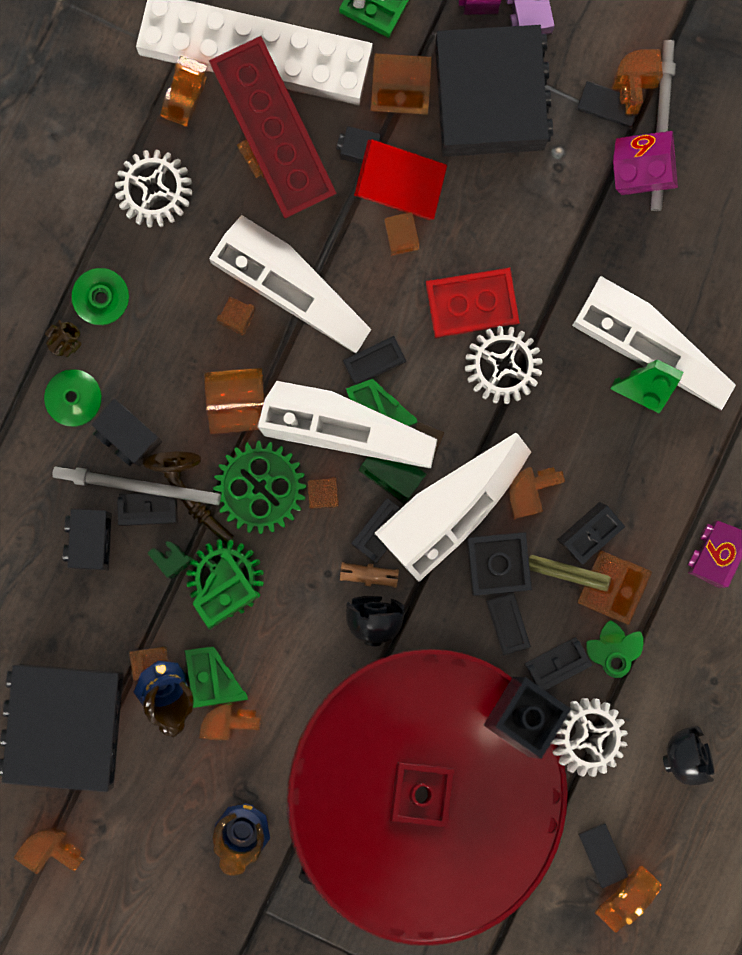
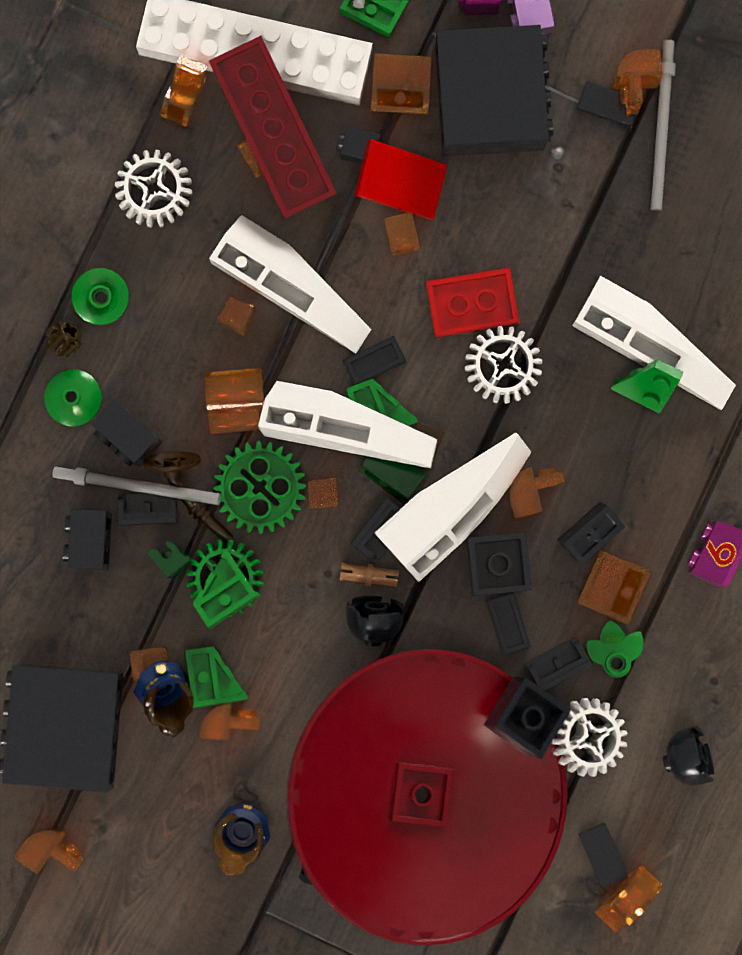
olive axle [529,555,611,591] -> none
magenta slope [613,131,678,195] -> none

